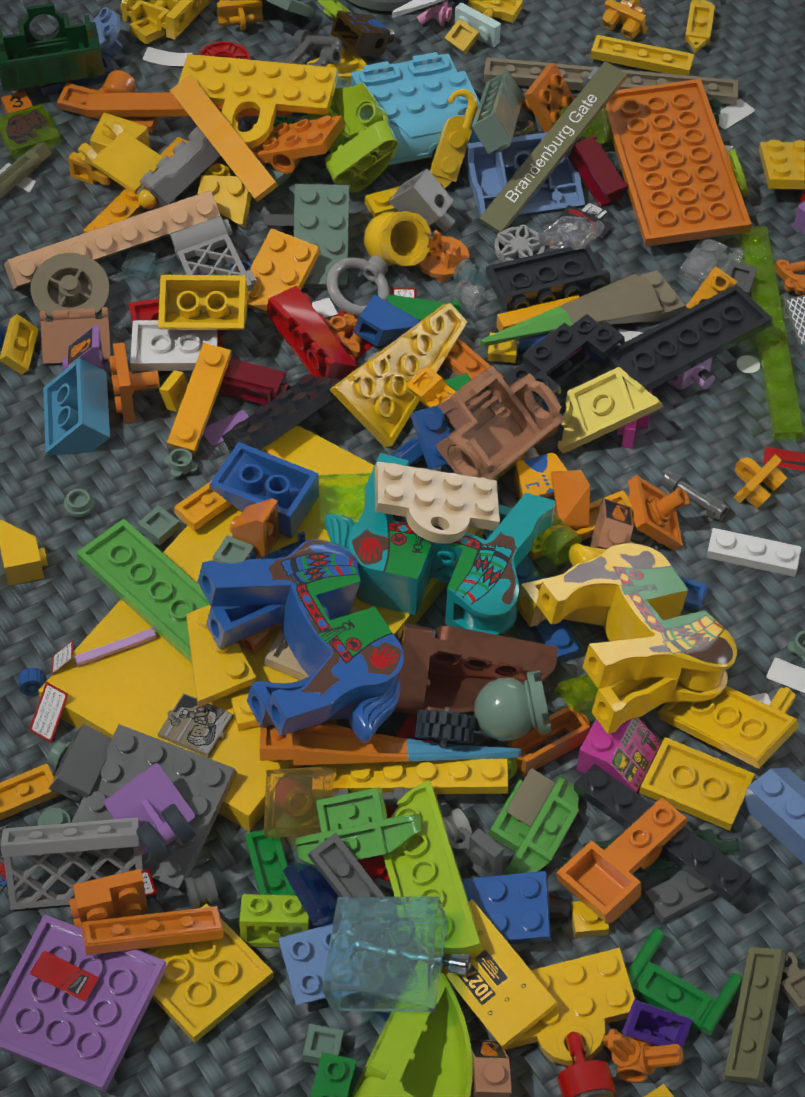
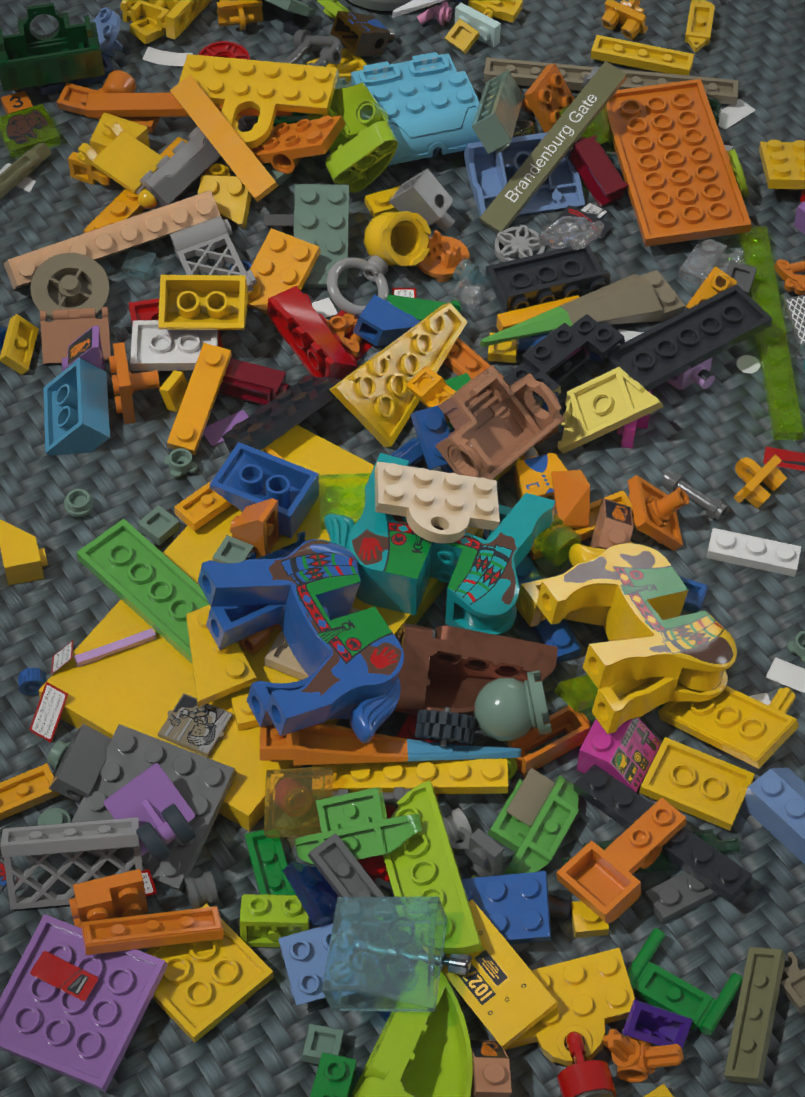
yellow plate [430,89,478,189] -> none

